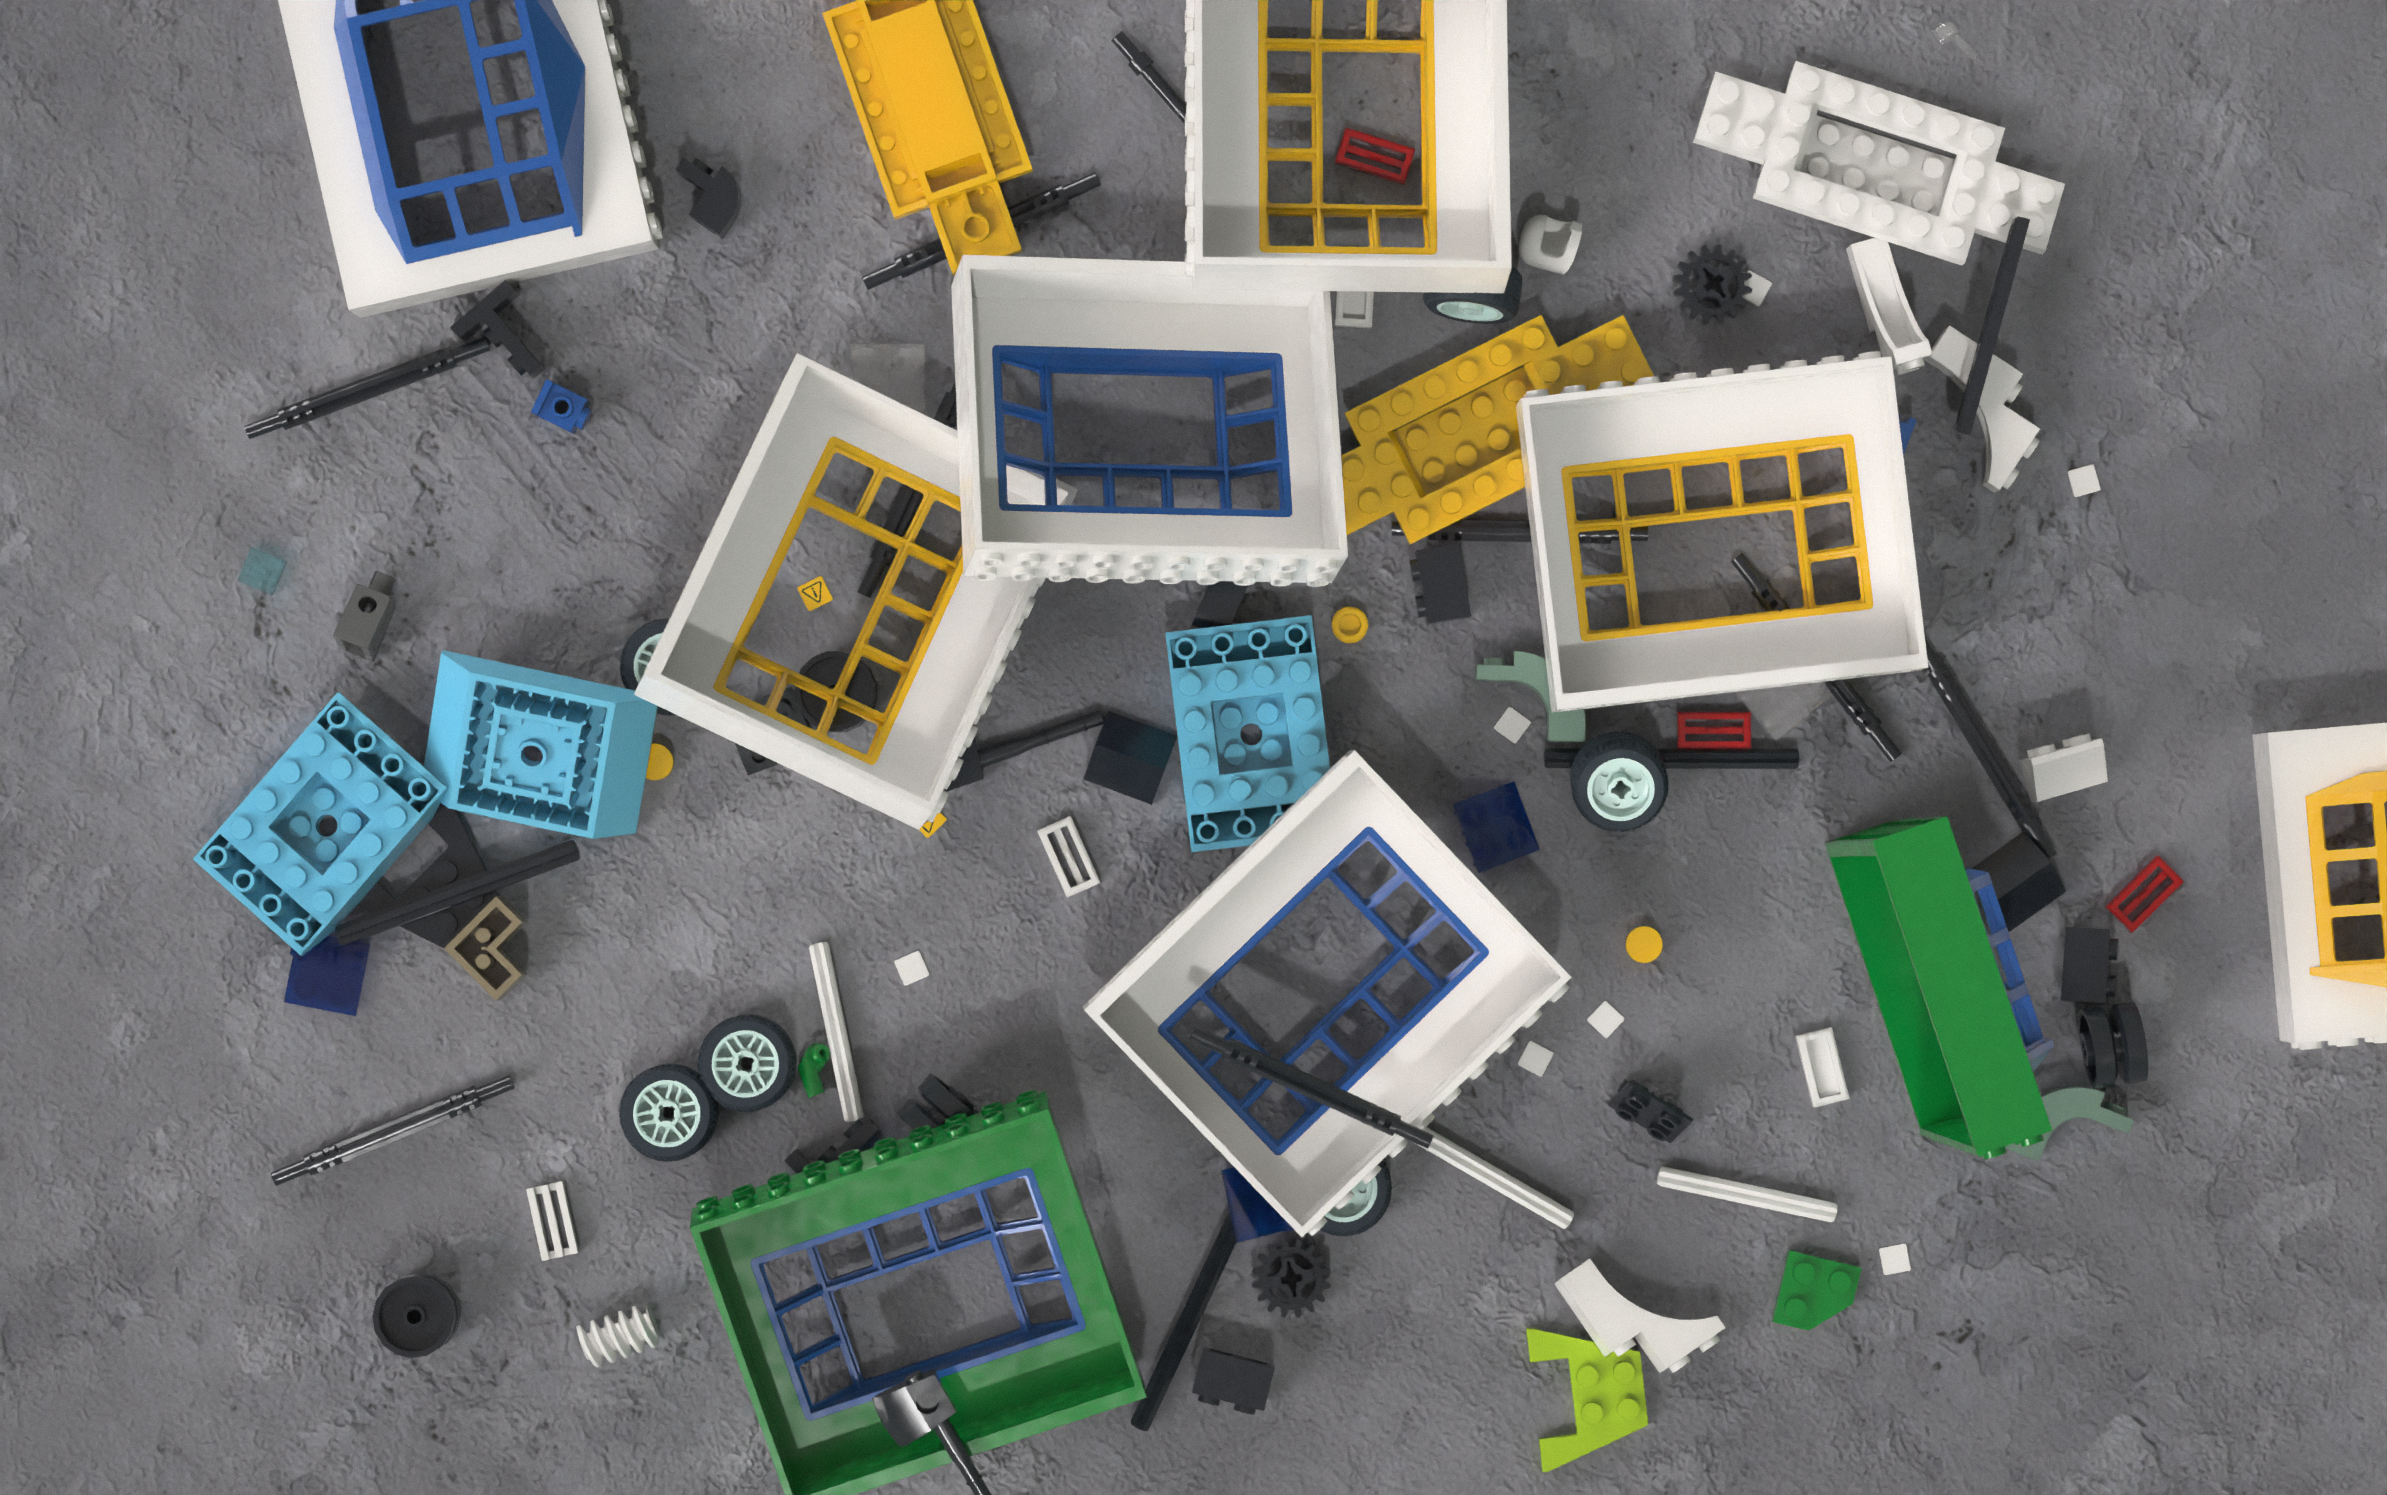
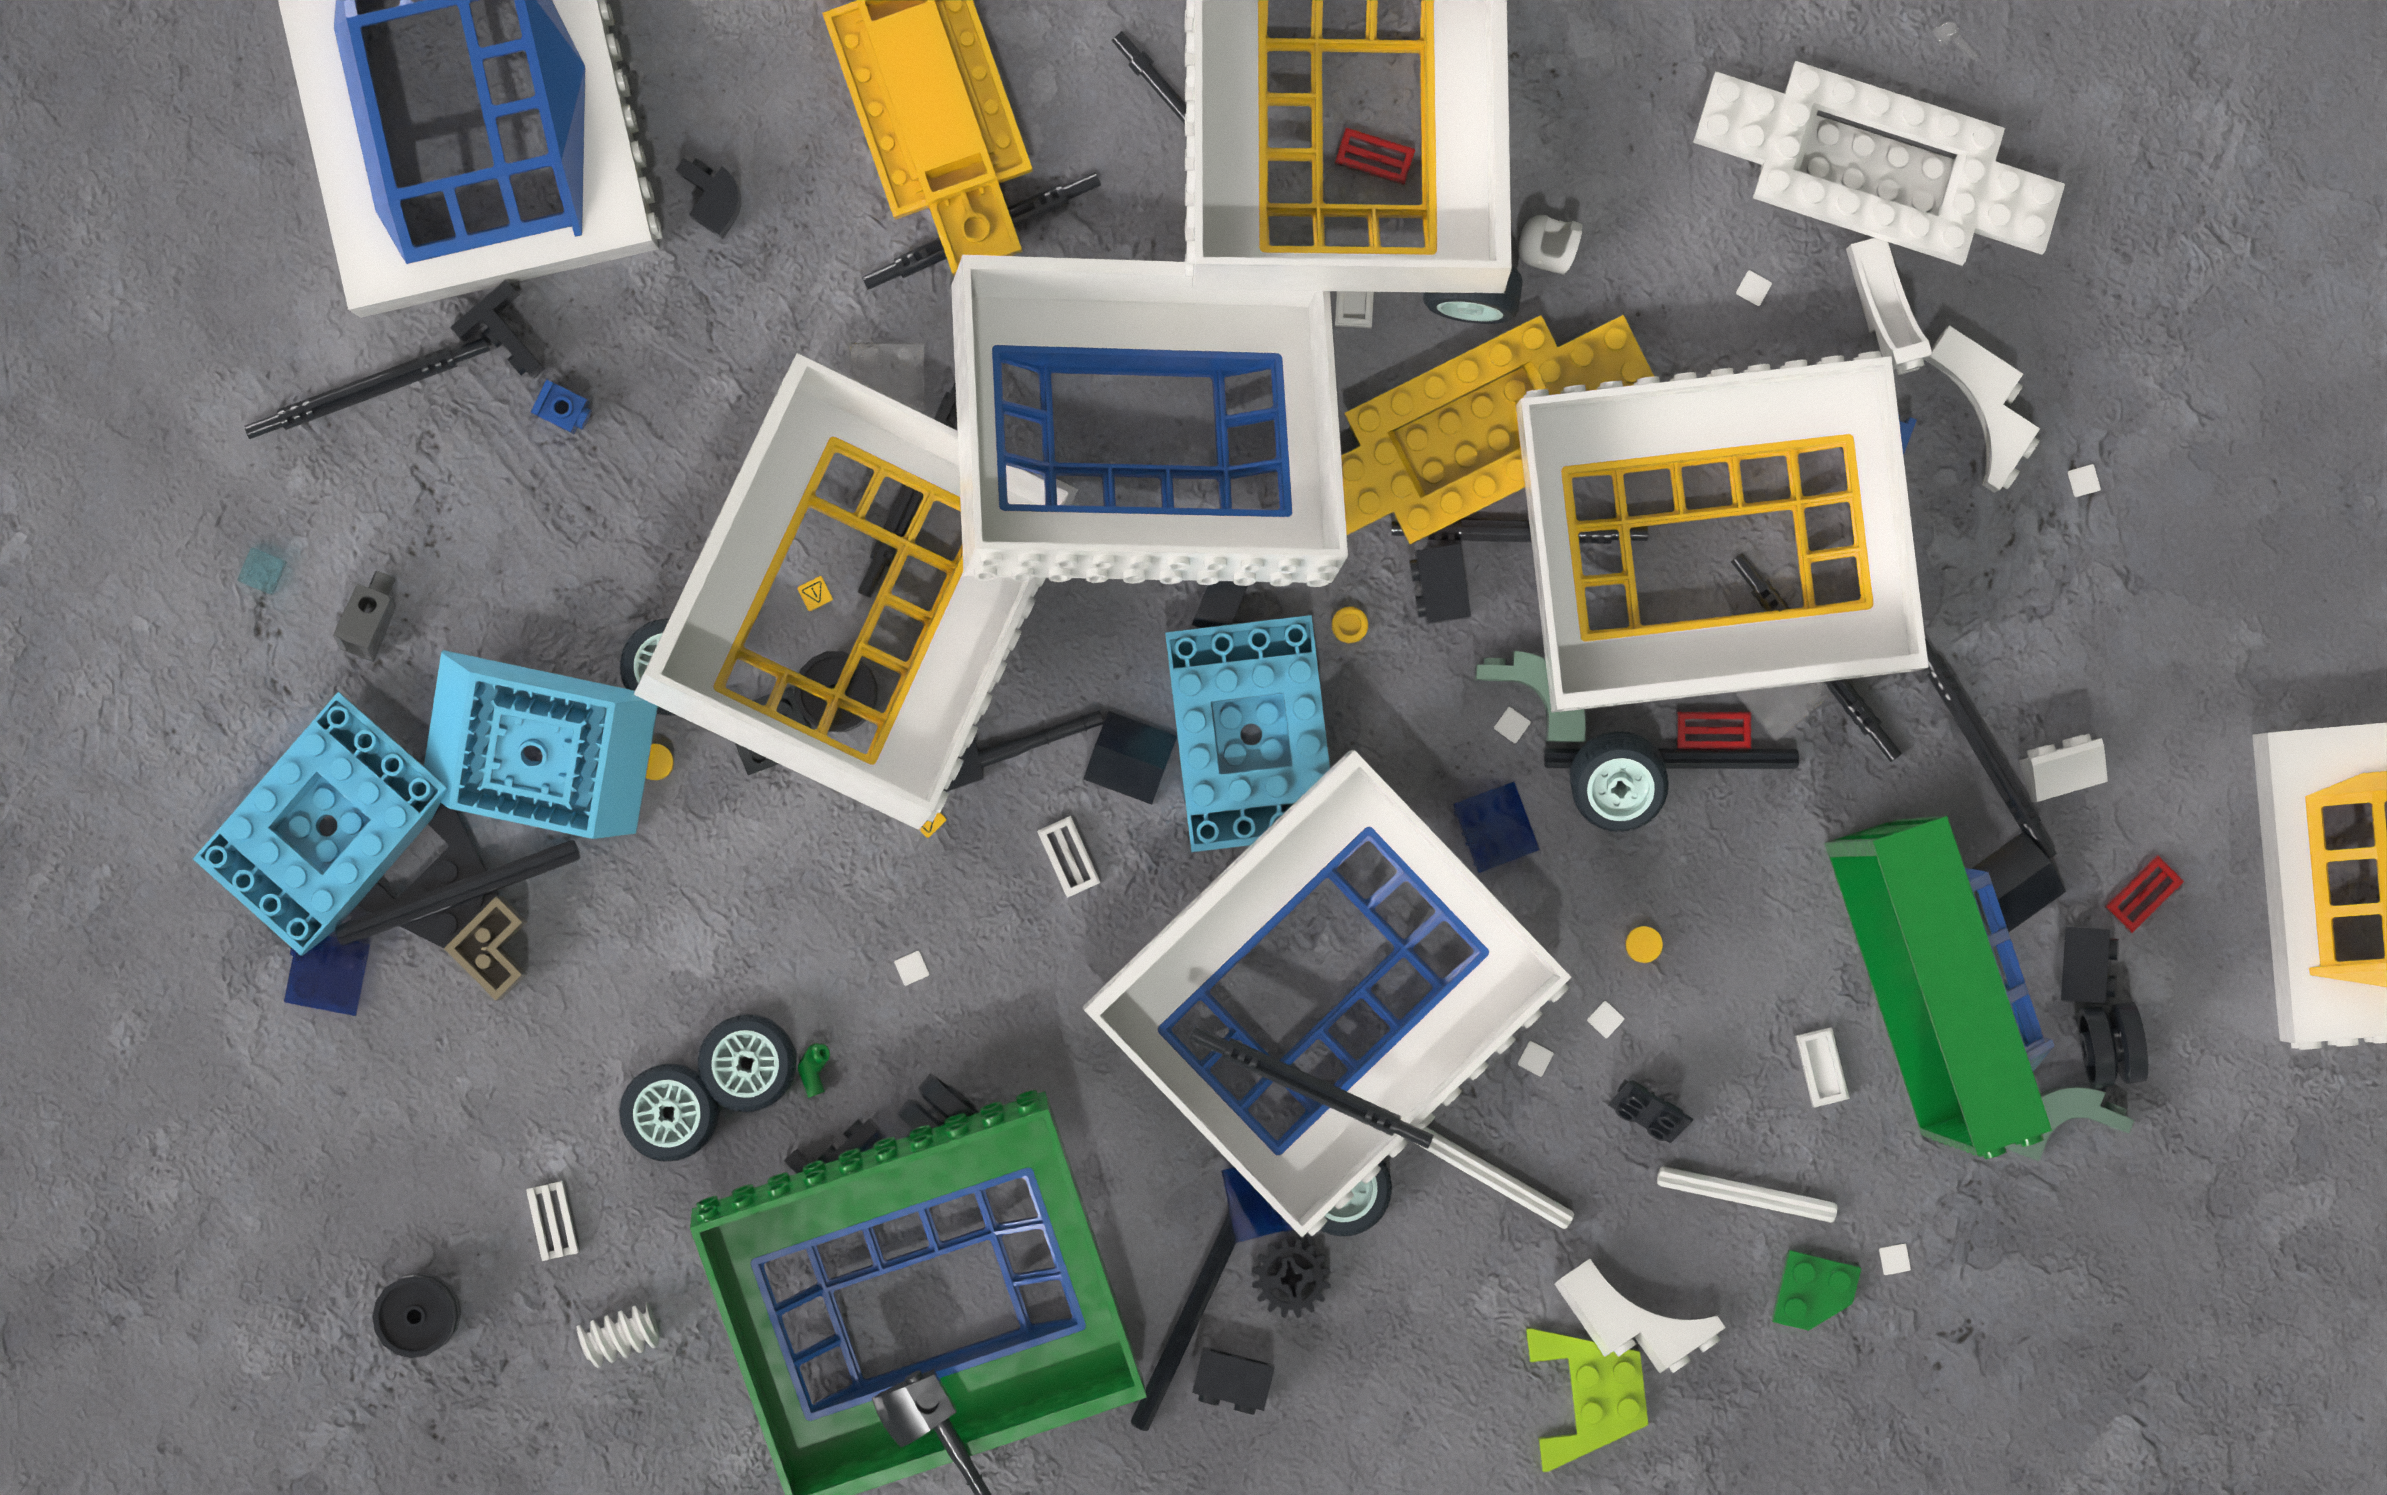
black axle [271,1075,515,1186] -> none
white axle [809,942,864,1122] -> none
black gear [1672,245,1752,325] -> none
black tile [1954,216,2030,435] -> none

